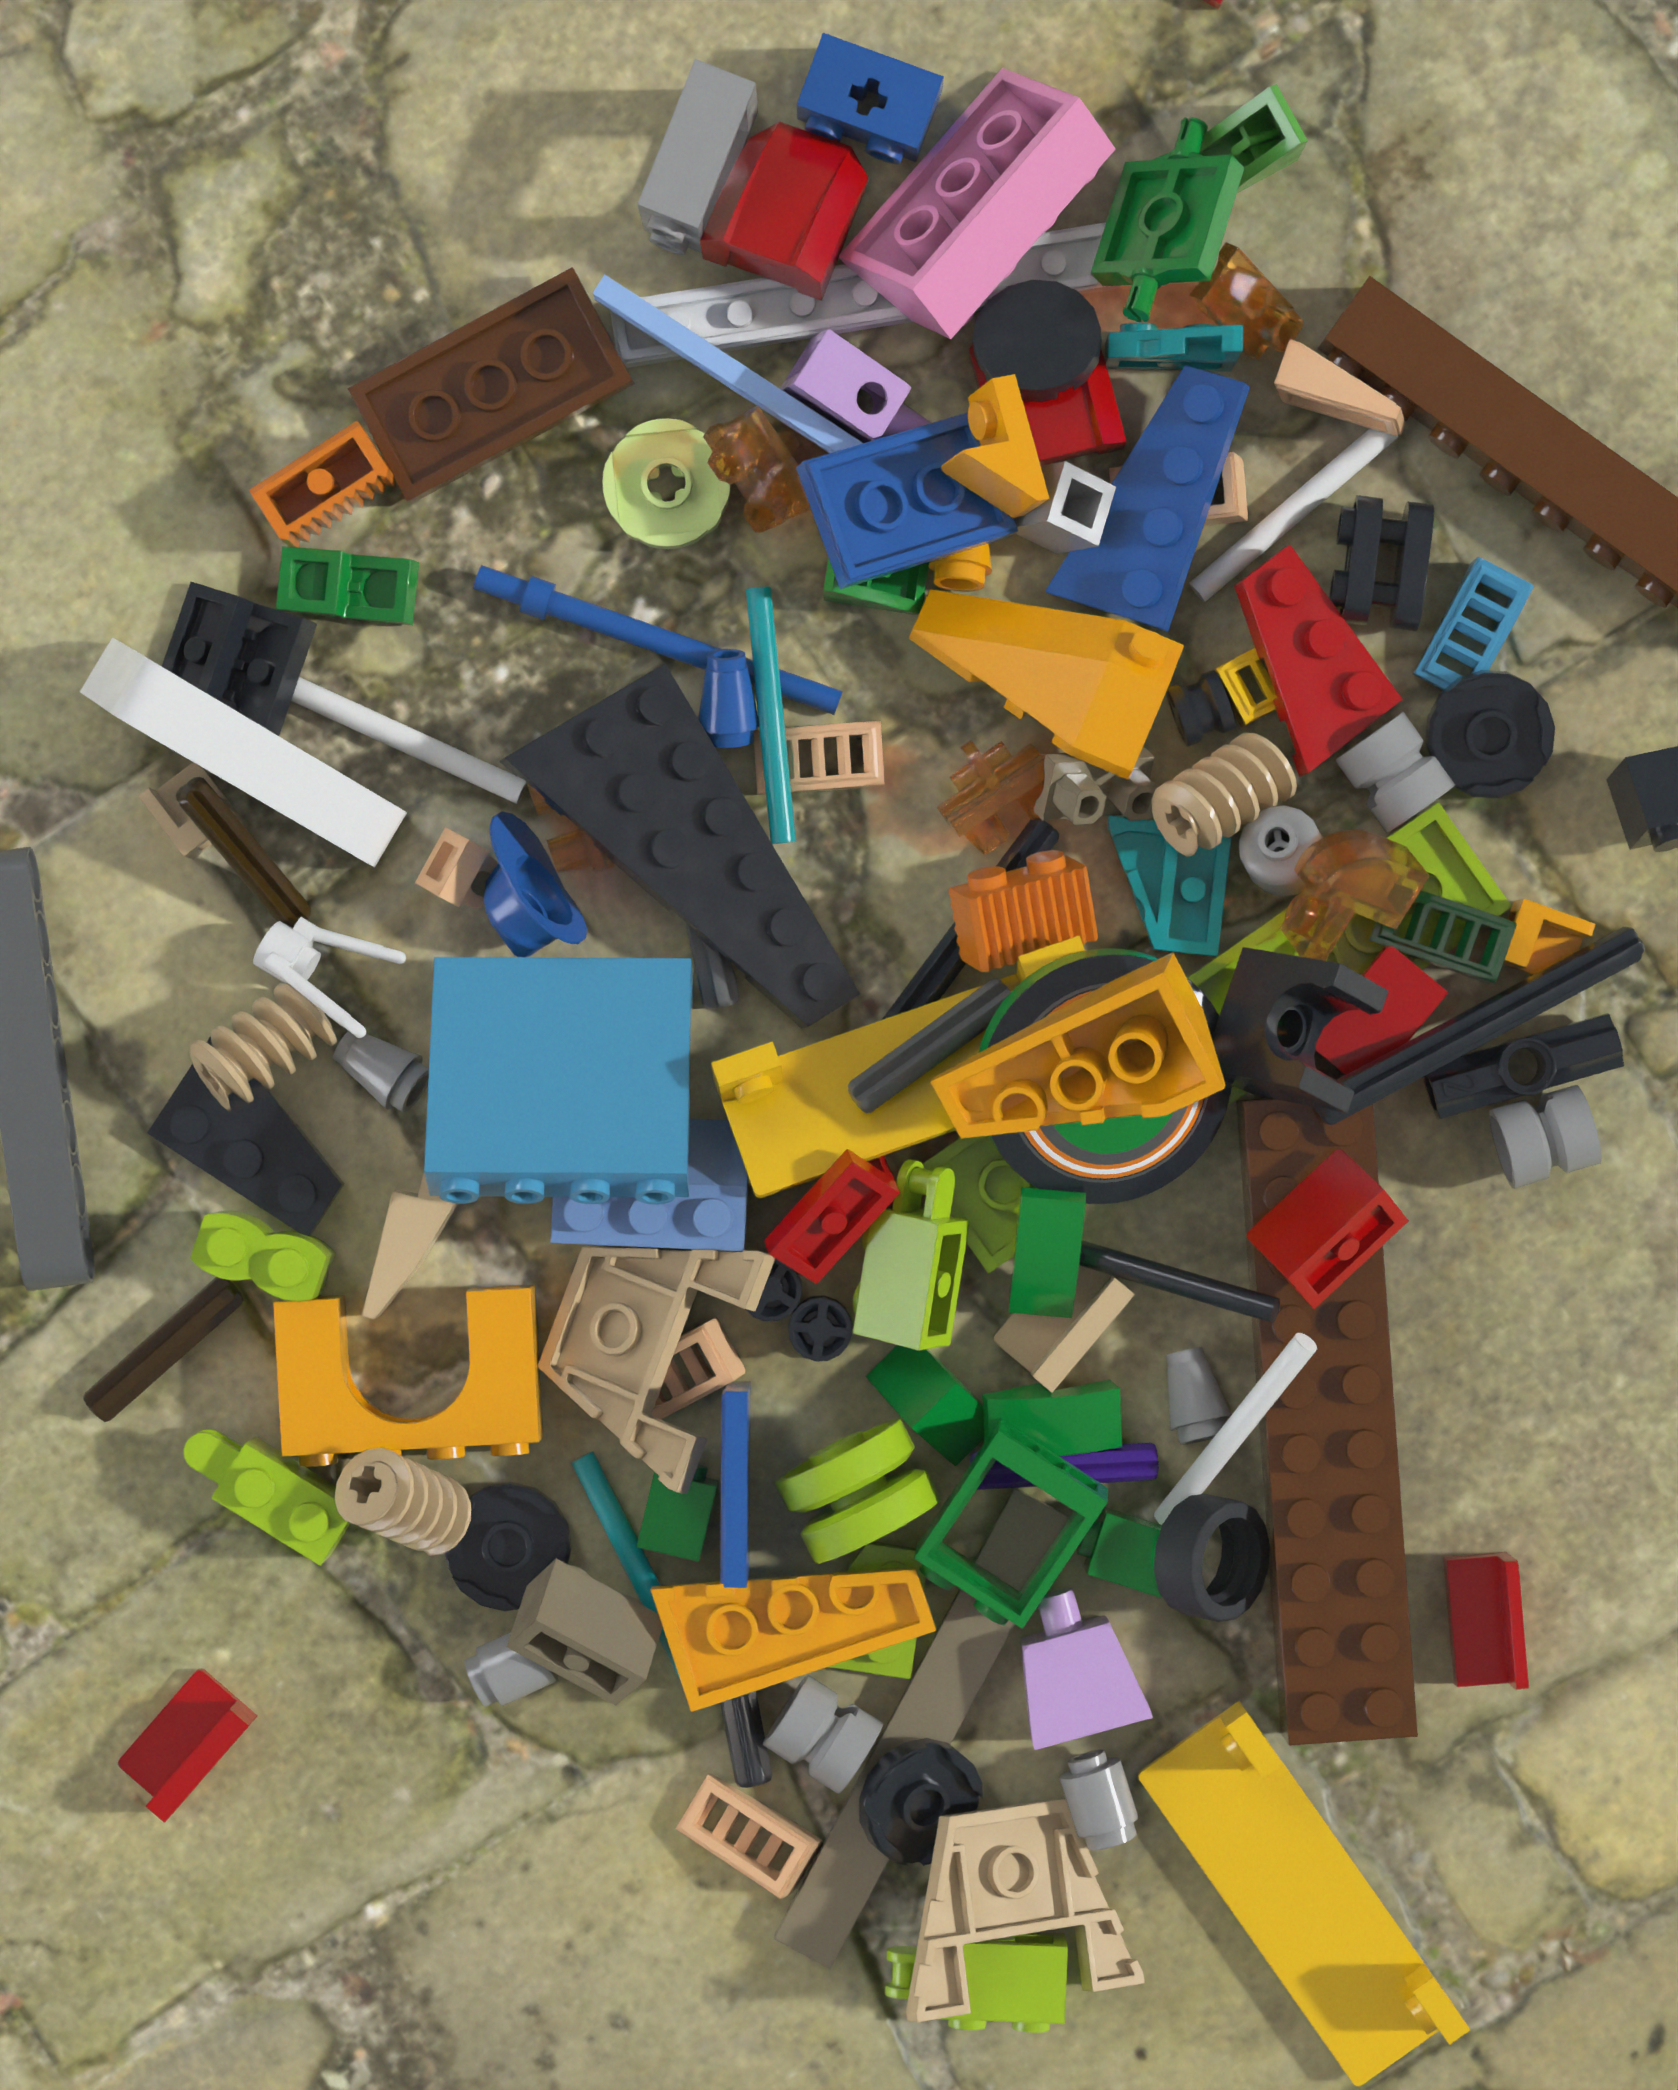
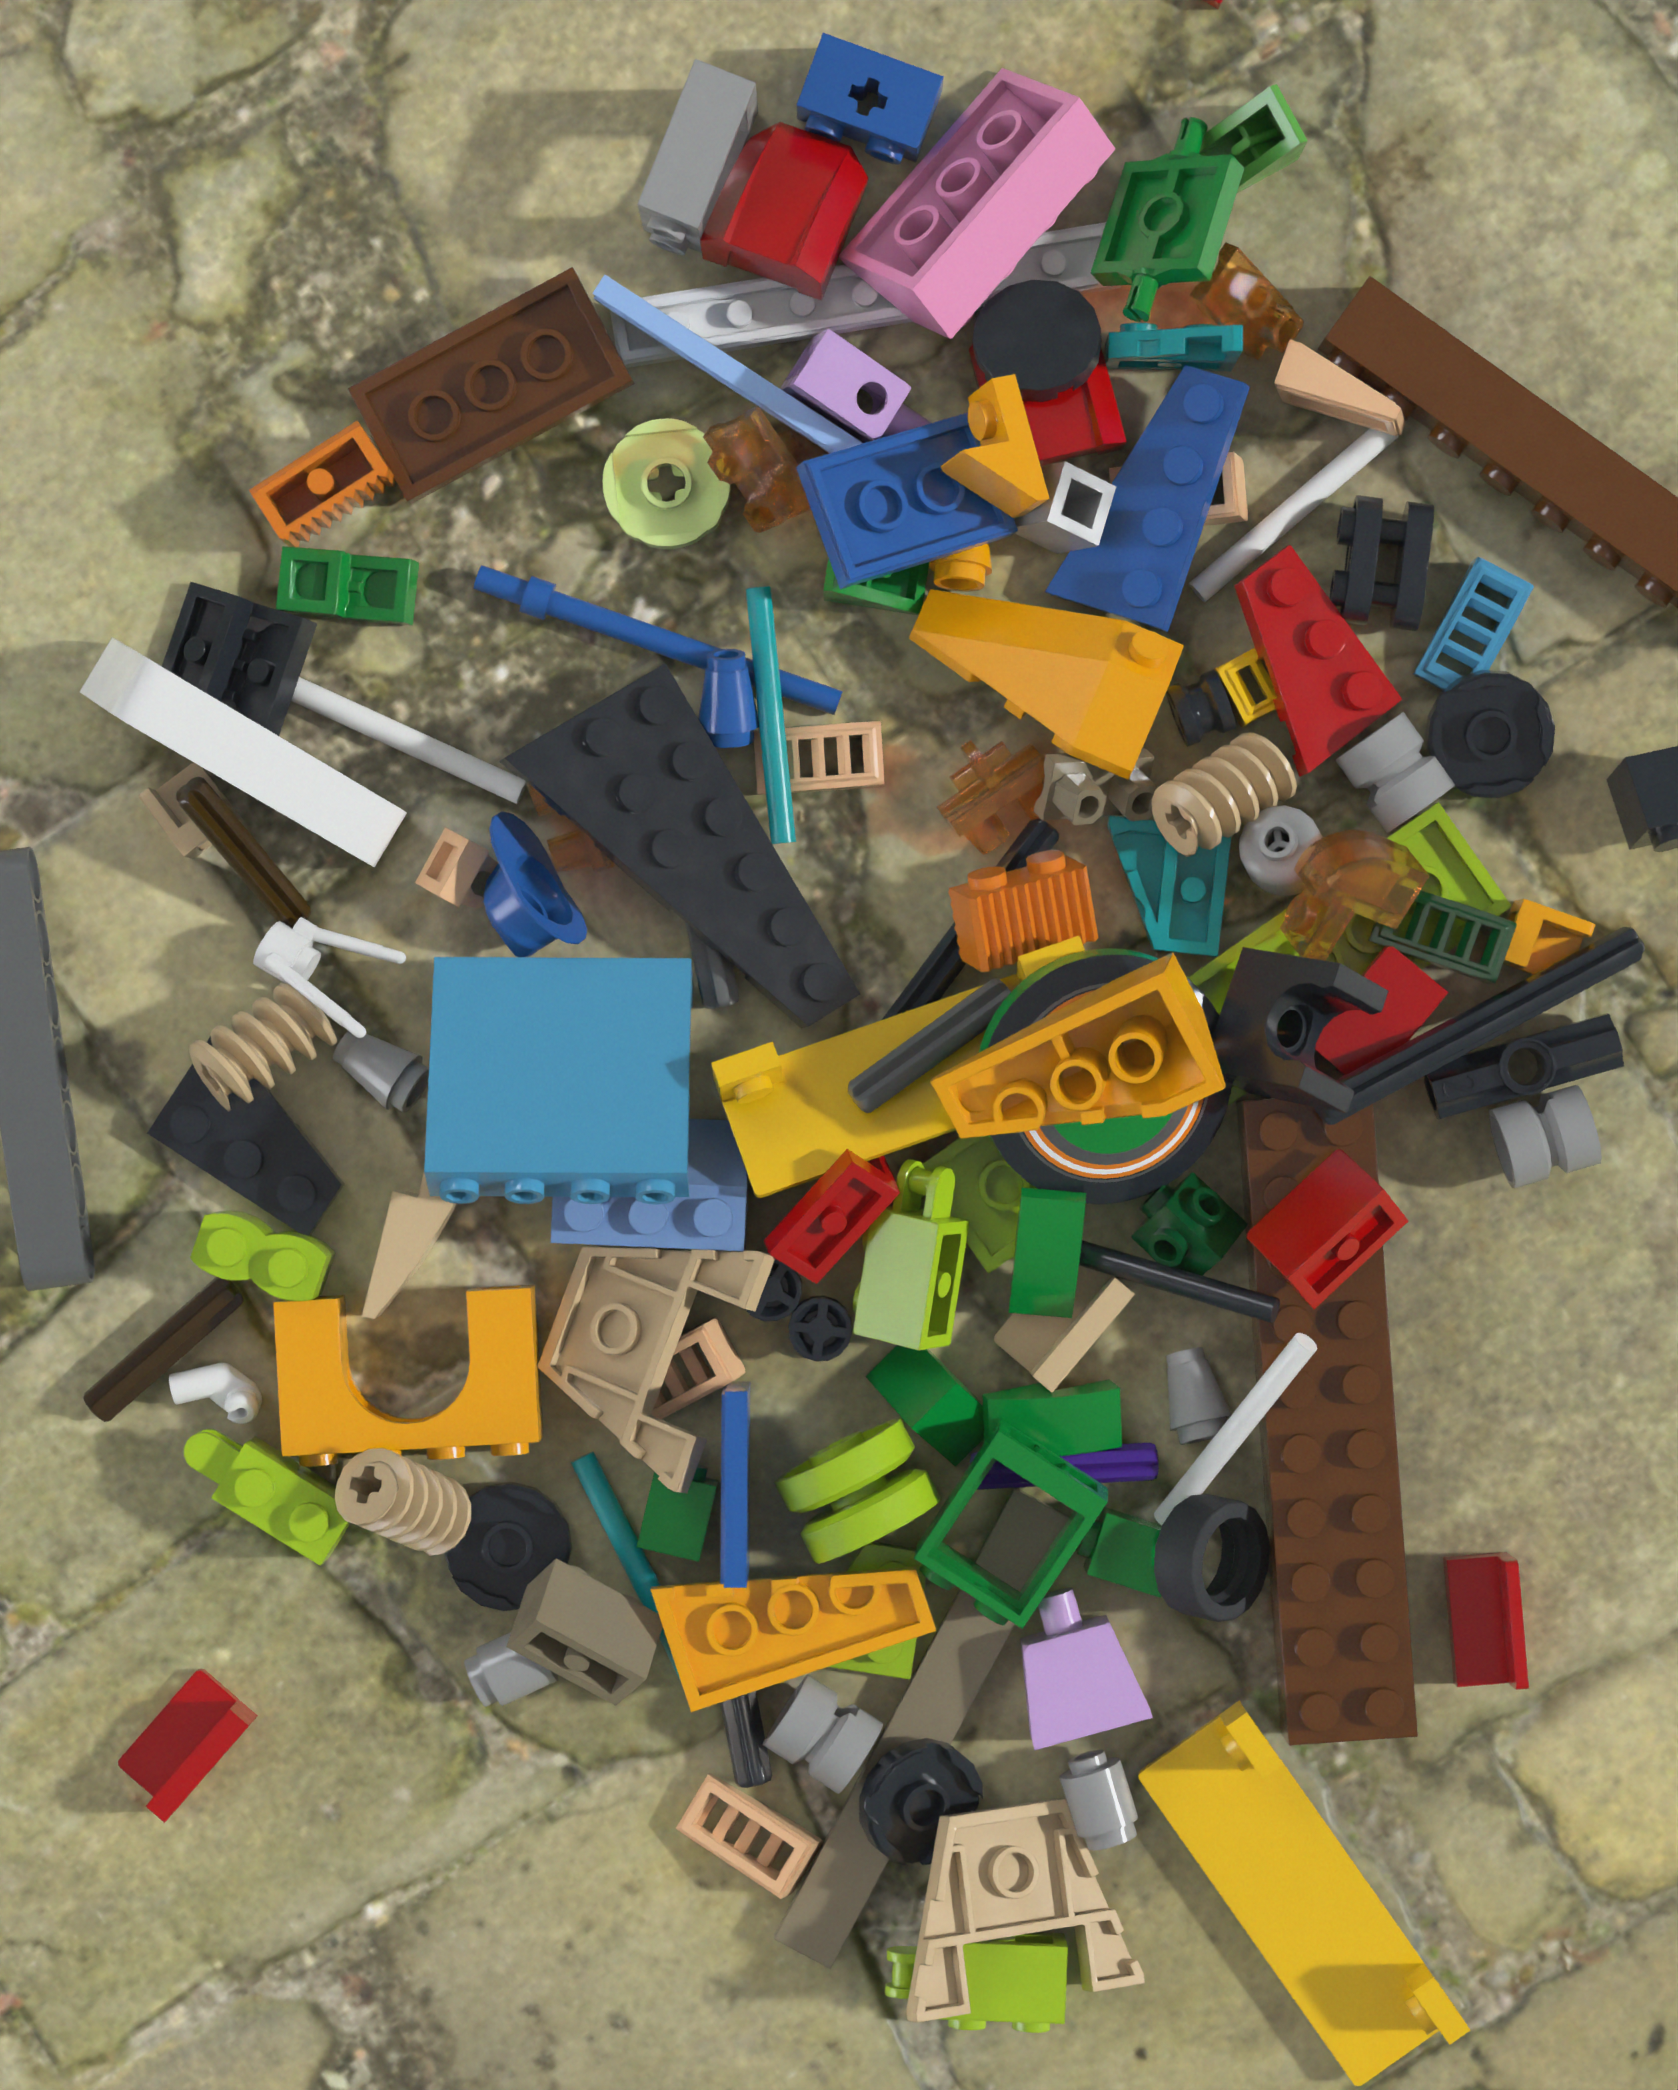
none -> white arm [169,1363,262,1424]
none -> dark green brick [1131,1171,1248,1276]

